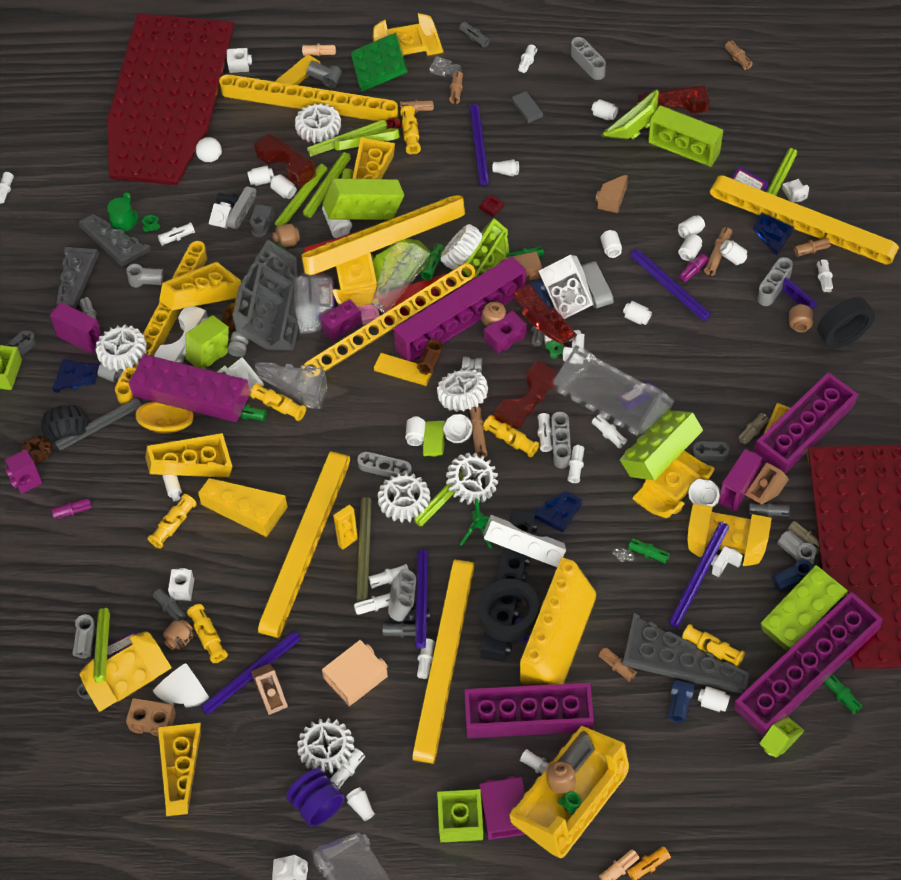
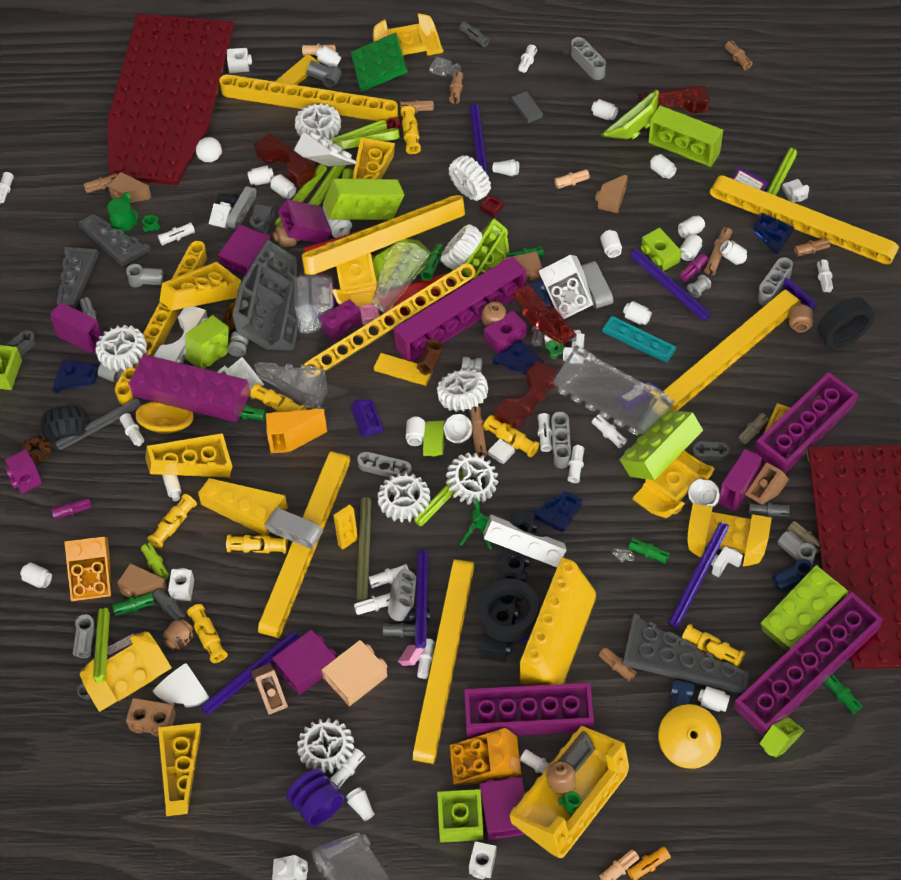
none -> white brick [20,562,52,588]
none -> light orange slope [65,537,111,601]
none -> medium nougat axle [84,173,117,193]
none -> medium nougat slope [108,172,151,203]
none -> green pin [112,592,155,617]
none -> medium nougat slope [118,563,167,598]
none -> white axle [120,413,144,446]
none -> lime pin [141,543,170,580]
none -> magenta brick [218,225,271,276]
none -> yellow piece [226,534,288,554]
none -> light grey beam [264,508,323,548]
none -> light orange slope [266,408,327,454]
none -> magenta brick [272,630,338,696]
none -> magenta brick [278,199,332,244]
none -> white slope [294,132,356,167]
none -> white brick [316,46,342,67]
none -> dark purple slope [351,399,384,437]
none -> bright pink tile [398,645,424,666]
none -> white gear [448,155,491,201]
none -> light orange slope [450,728,522,785]
none -> white brick [469,841,496,879]
none -> white tile [488,439,515,465]
none -> clear blue wing [493,339,544,376]
none -> light nougat axle [554,170,590,189]
none -> teal tile [602,316,676,363]
none -> lime brick [641,228,681,271]
none -> yellow beam [649,290,801,417]
none -> white brick [650,154,677,179]
none -> yellow dish [658,704,721,769]
none -> light grey bush [687,274,711,298]

